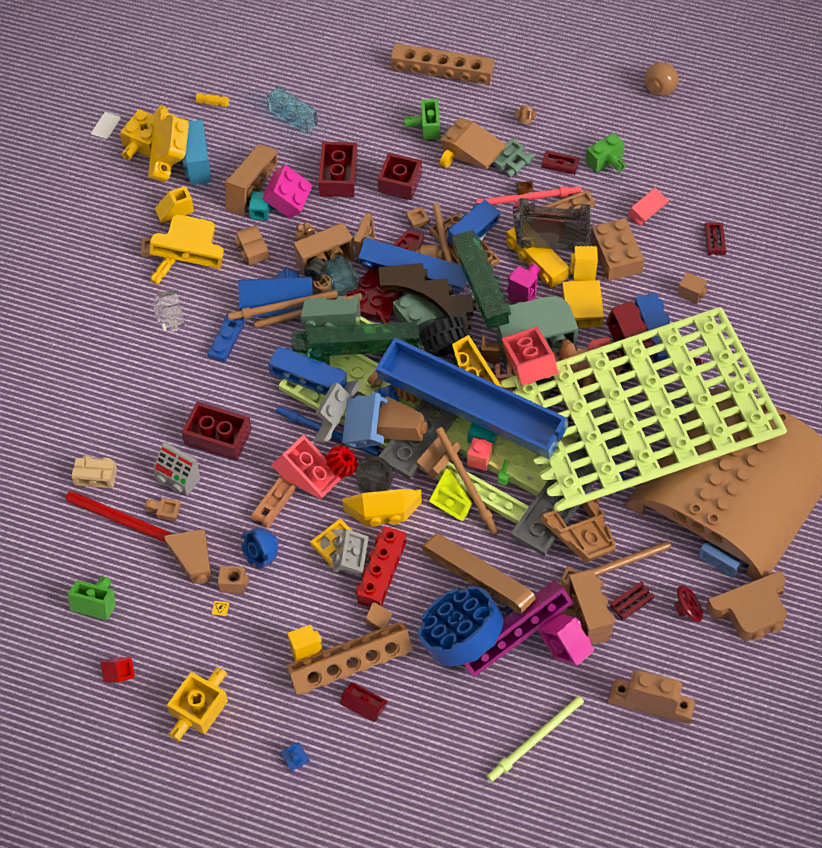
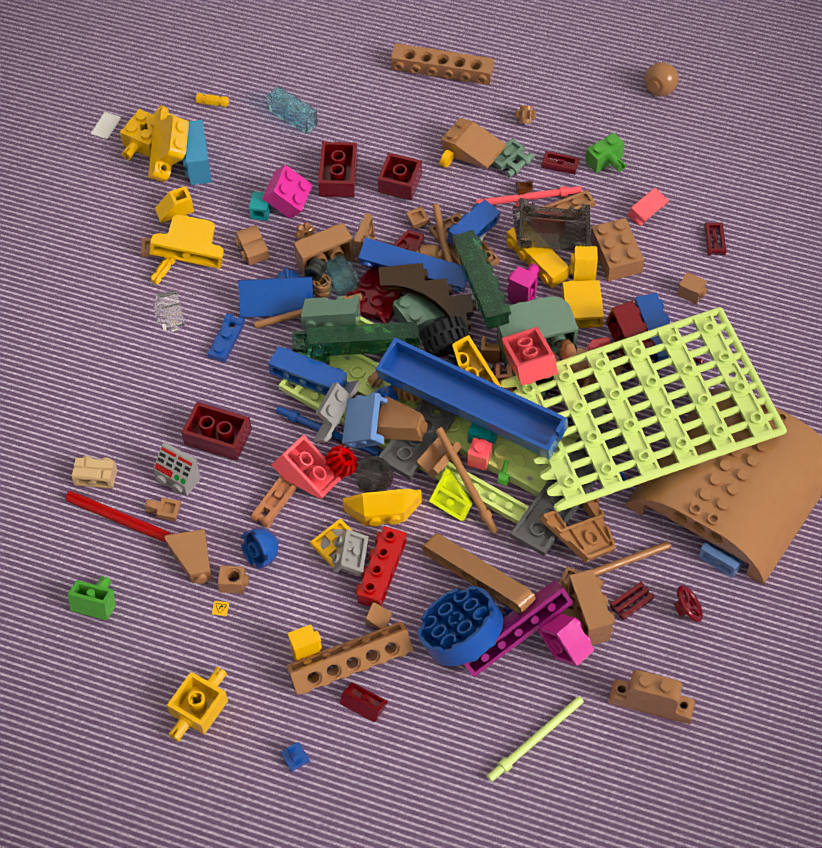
red panel [100,657,135,683] -> none
medium nougat wedge [224,144,278,216] -> none
medium nougat bar [228,290,338,320] -> none
bright green brick [404,99,440,140] -> none
medium nougat brick [706,571,787,641] -> none

